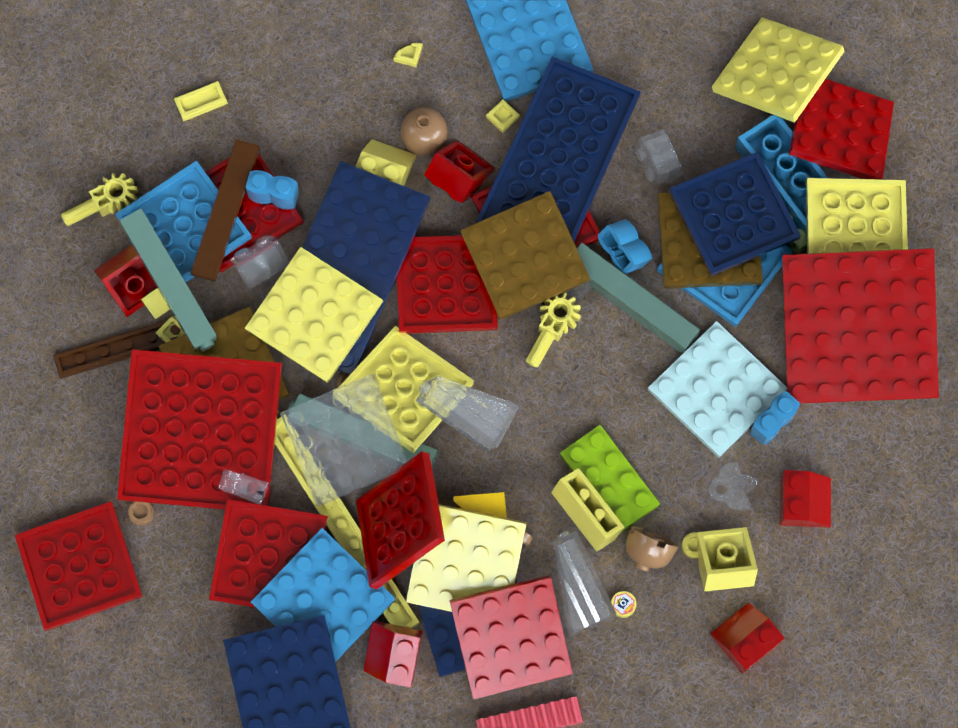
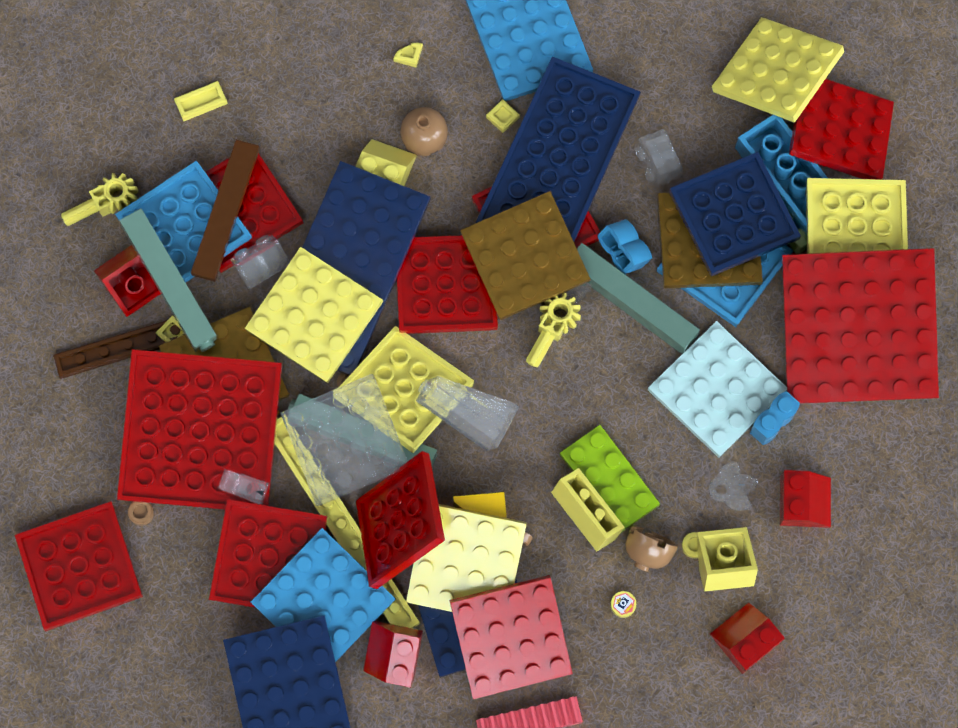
light yellow tile [141,288,170,319] -> none
dark azure brick [245,170,299,210] -> none
red slope [424,140,495,203] -> none
clear slope [553,530,616,638] -> none

